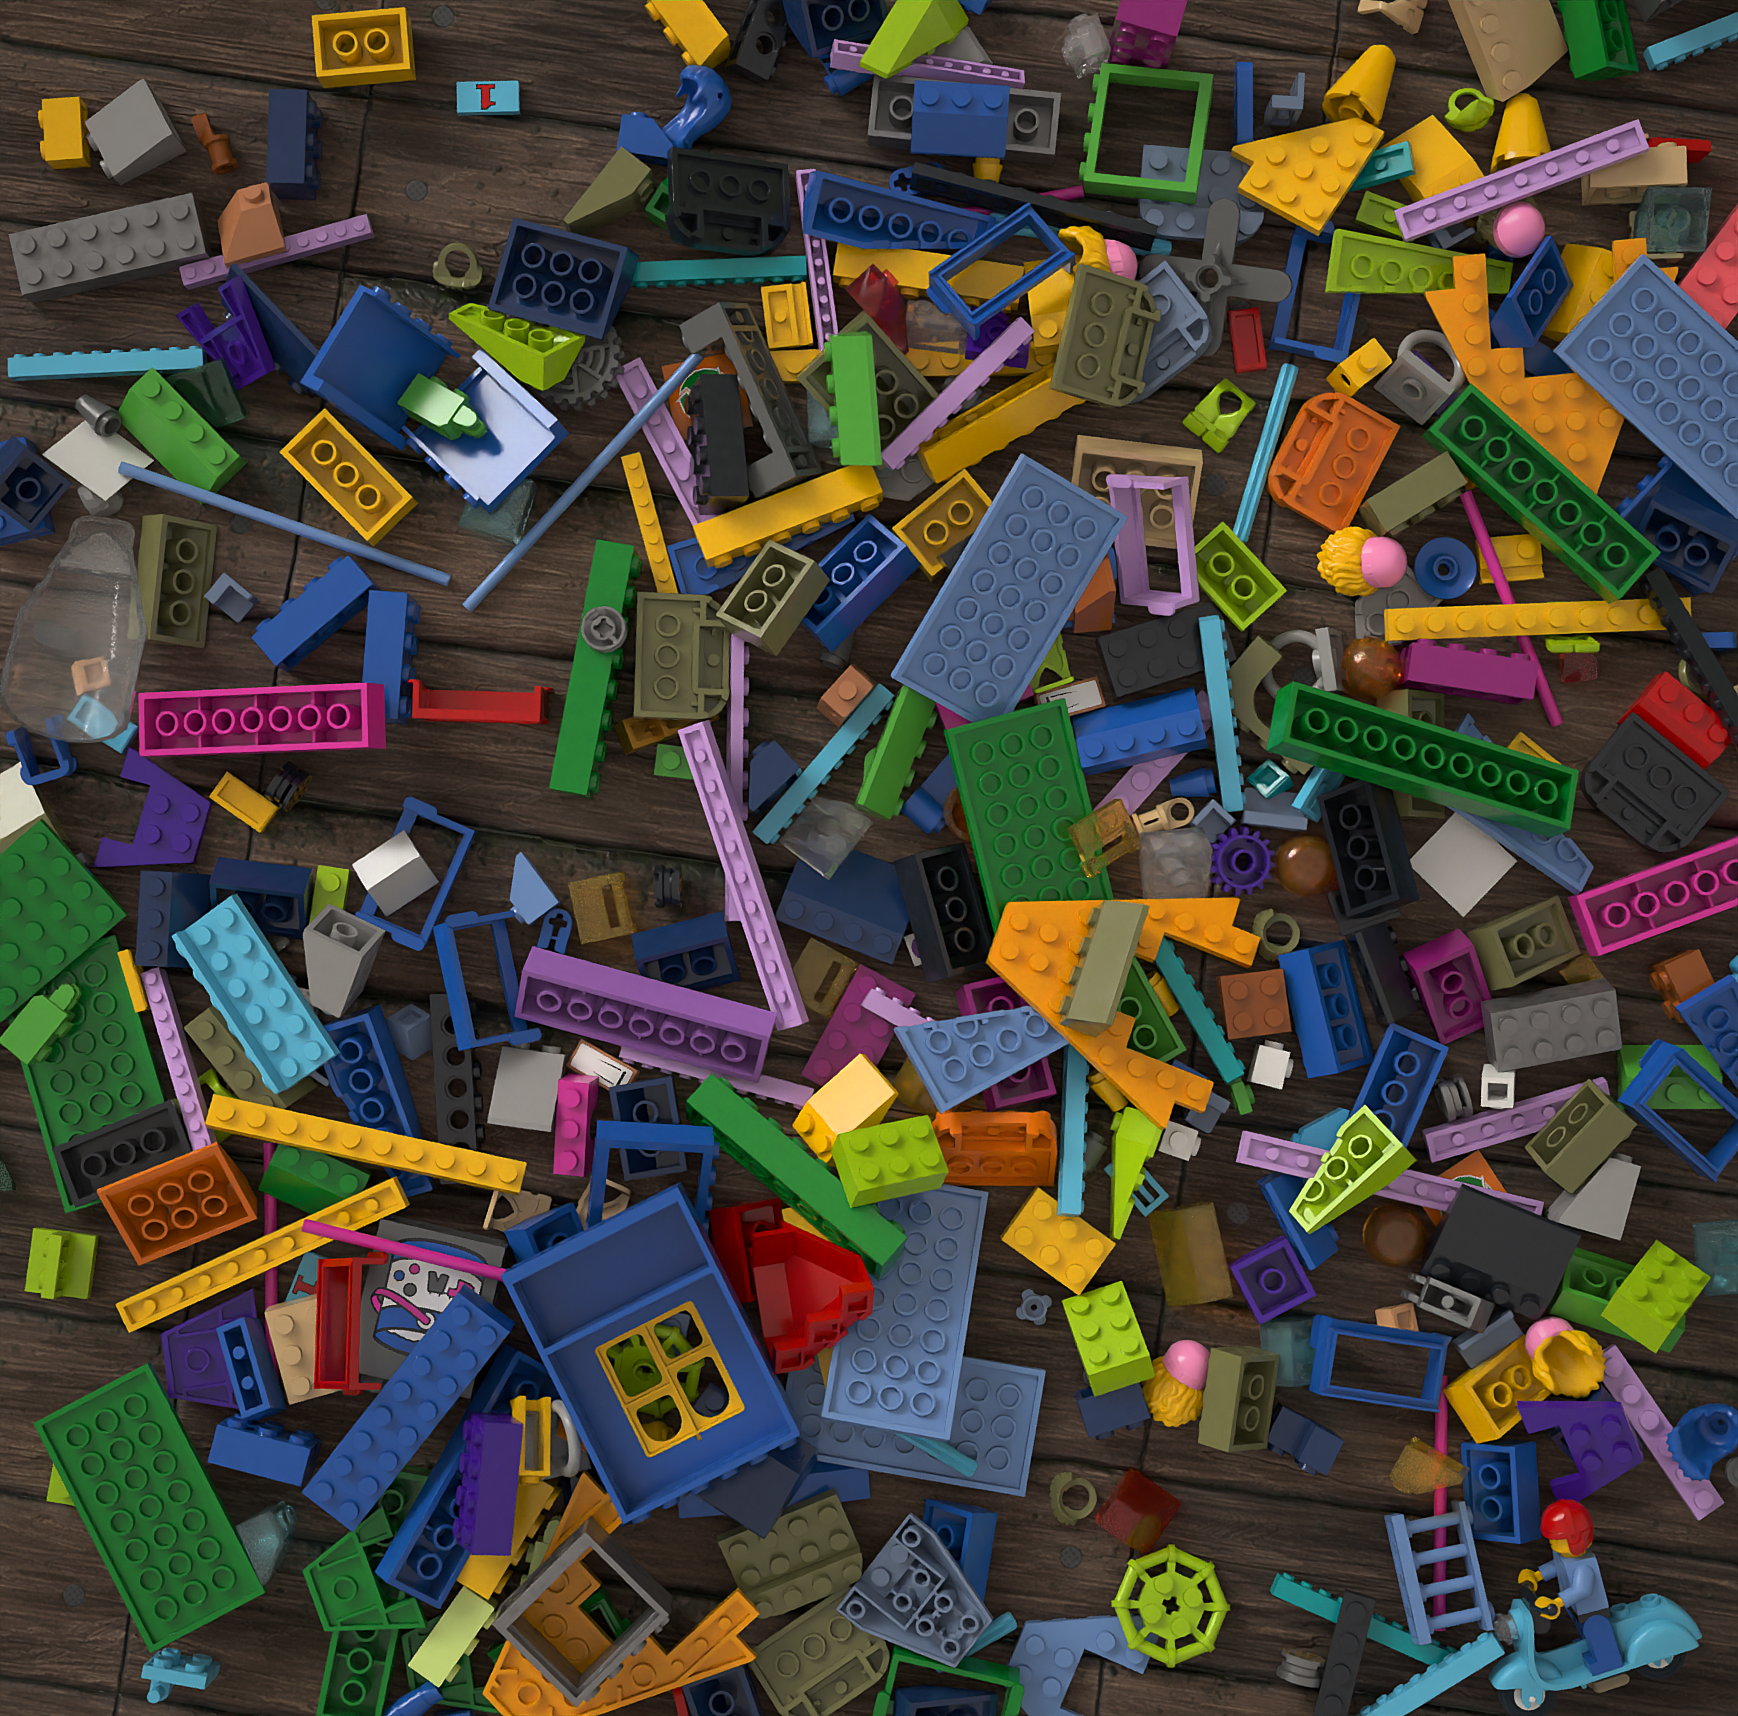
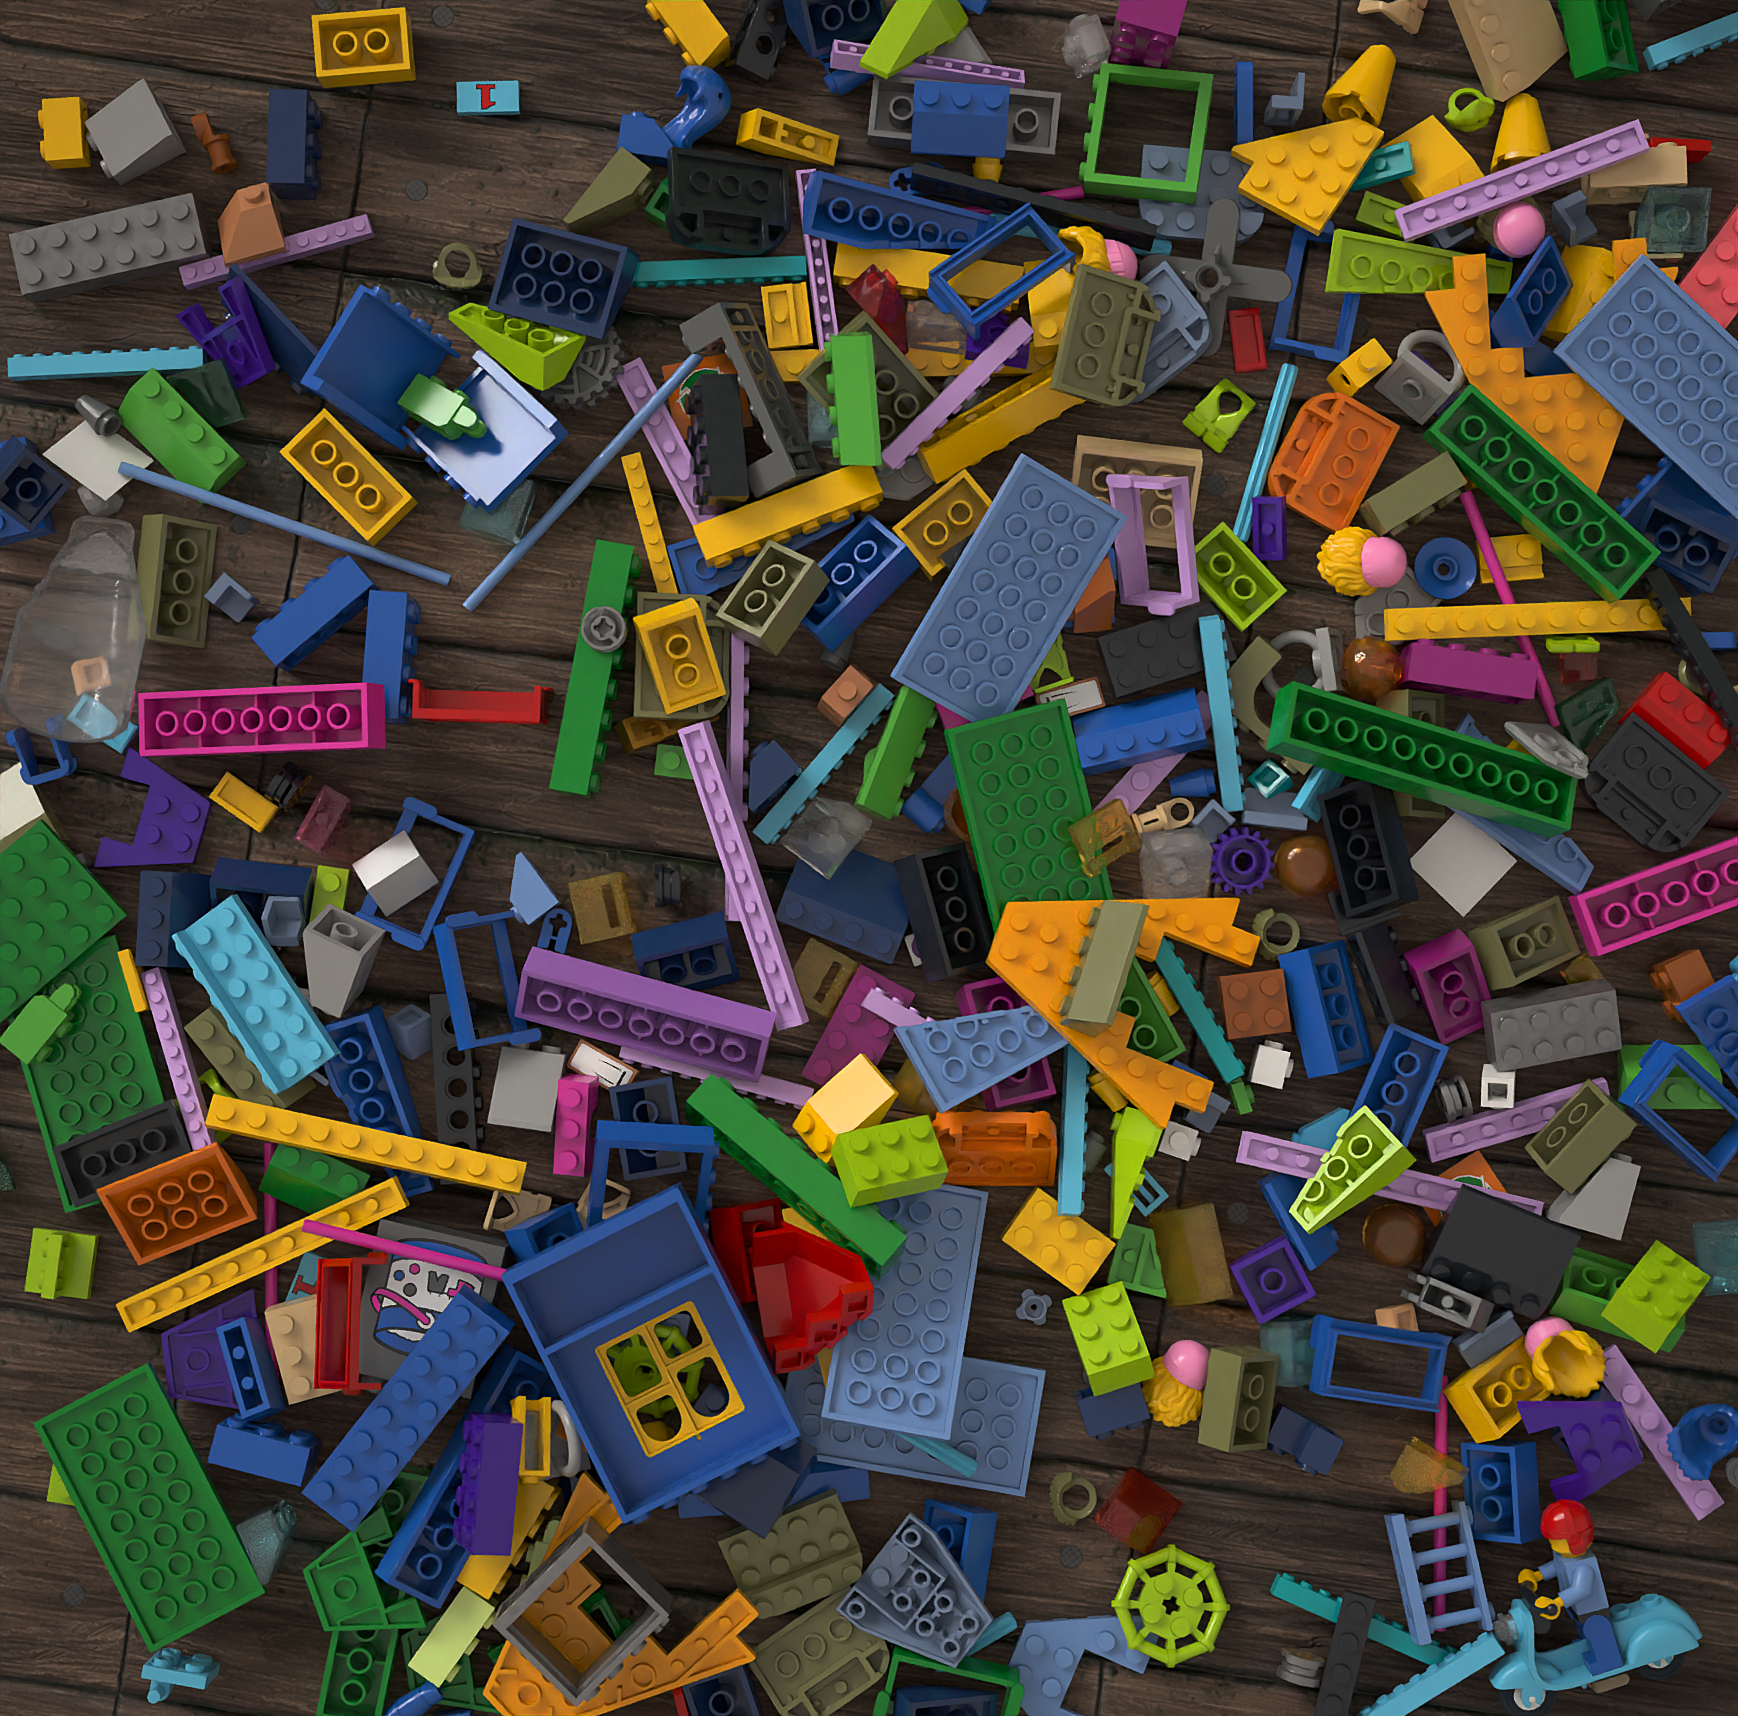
none -> sand blue panel [261,896,306,946]
none -> clear pink brick [293,784,356,855]
none -> yellow slope [633,597,726,715]
none -> yellow slope [736,108,839,167]
none -> bright green wing [1105,1222,1167,1298]
none -> dark purple plate [1252,496,1287,560]
none -> light grey tile [1504,721,1589,779]
none -> sand blue panel [1552,190,1597,248]
none -> clear green wing [1554,676,1621,755]

